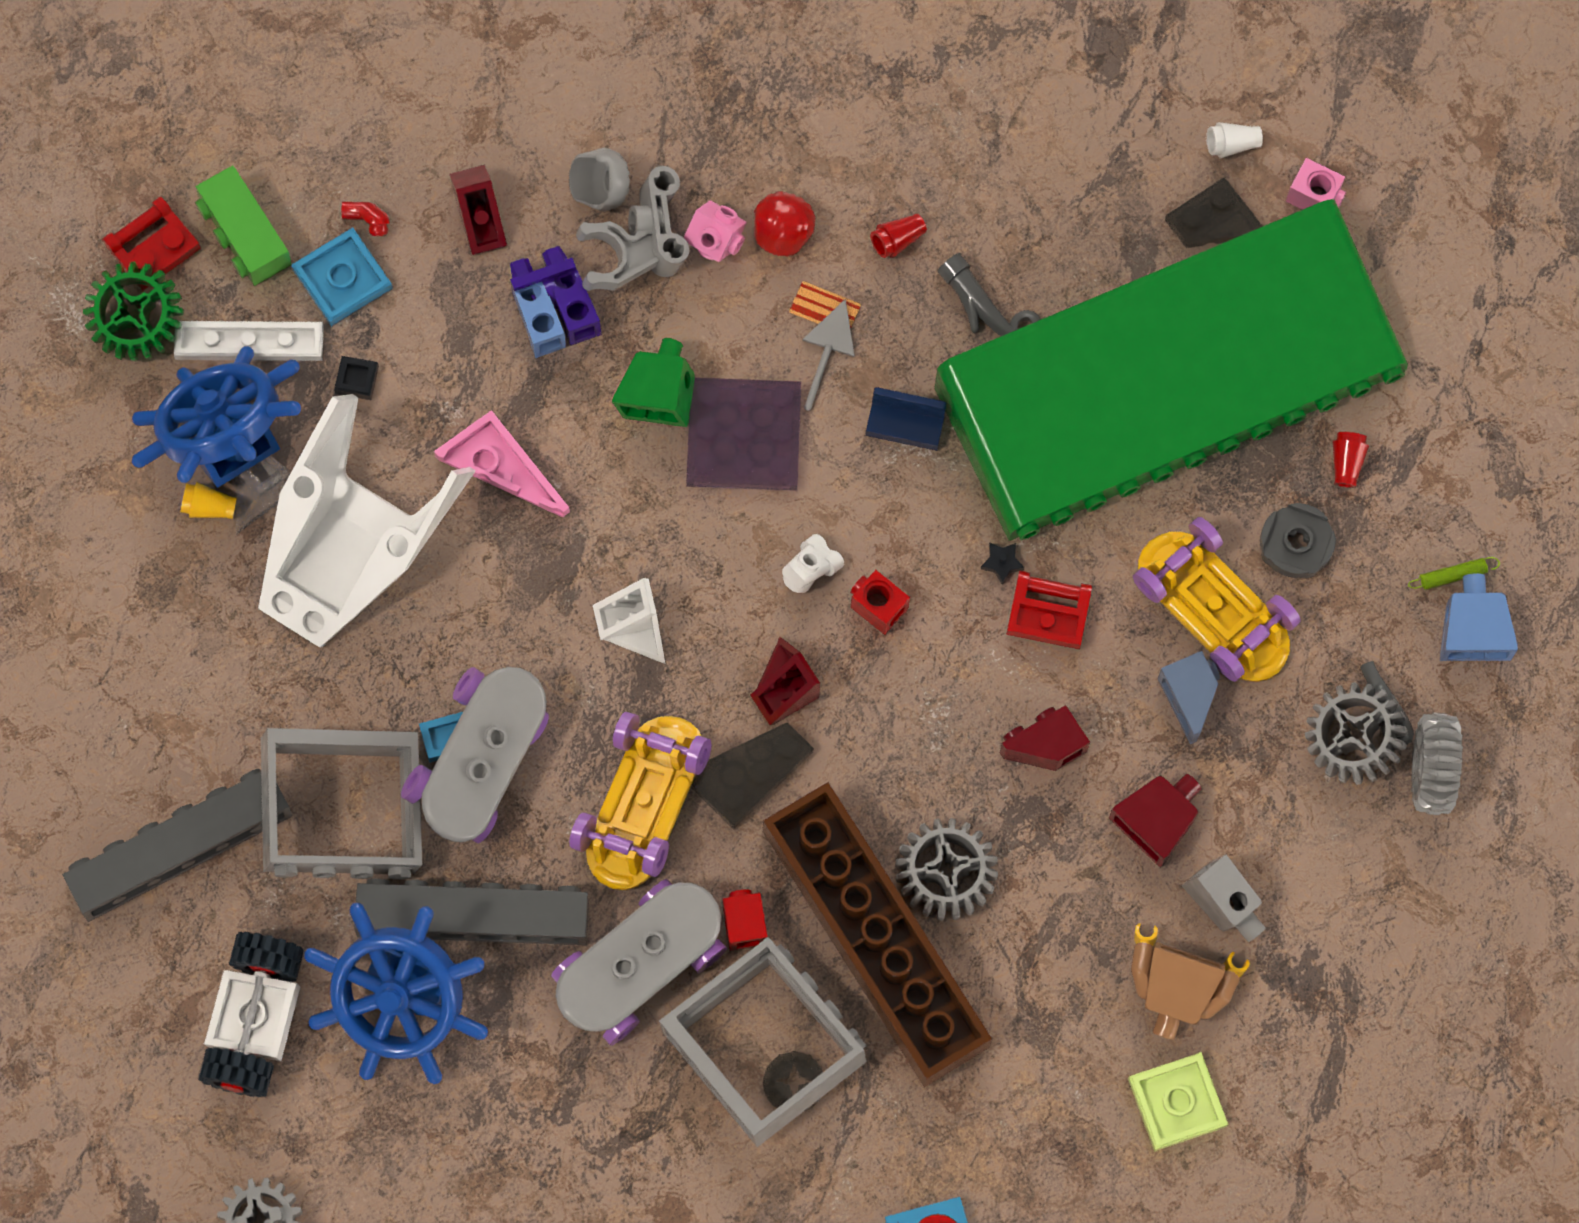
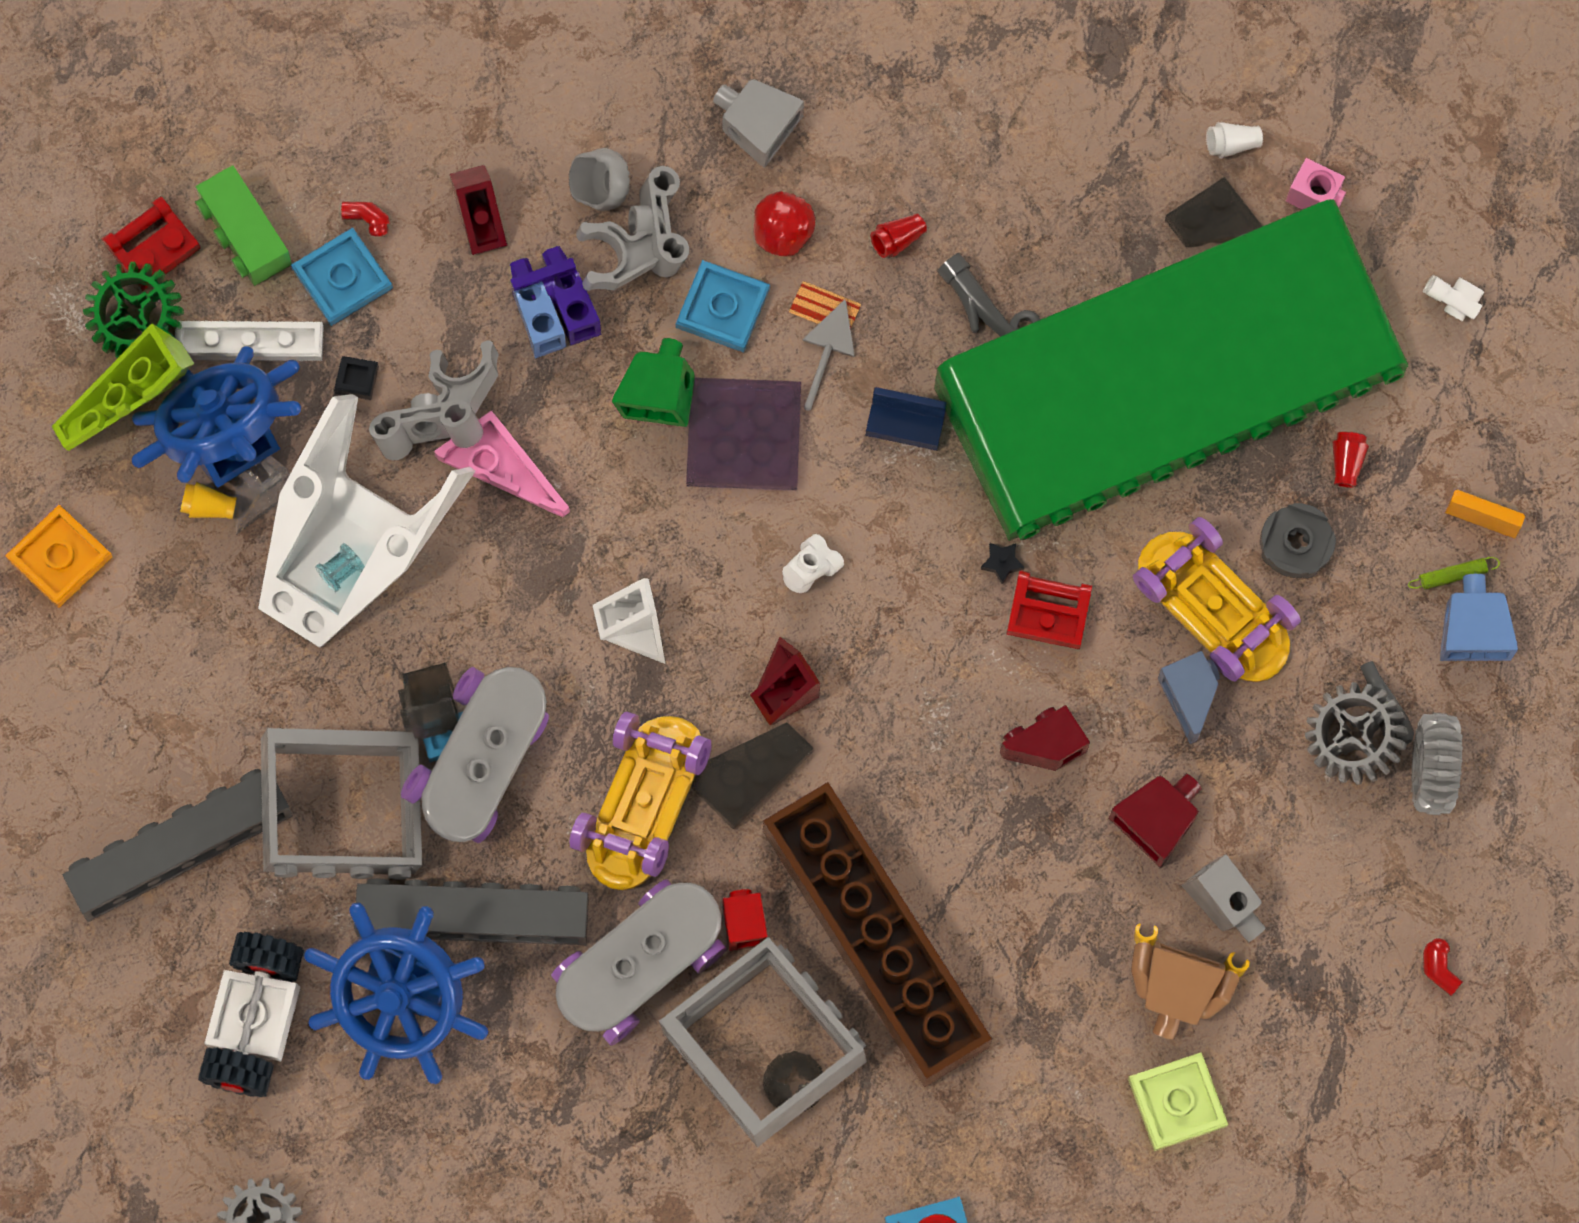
bright pink brick [684,200,747,262] -> none
red brick [850,569,910,635] -> none
light grey gear [895,818,998,921] -> none
none -> light orange tile [5,505,113,608]
none -> lime wedge [51,323,194,451]
none -> clear light blue bush [315,543,365,592]
none -> light grey piece [369,340,499,460]
none -> clear smoke window [398,663,459,739]
none -> dark azure tile [676,260,770,353]
none -> light grey torso [713,79,804,168]
none -> white plate [1423,275,1484,322]
none -> red arm [1423,938,1463,996]
none -> light orange tile [1445,489,1525,539]

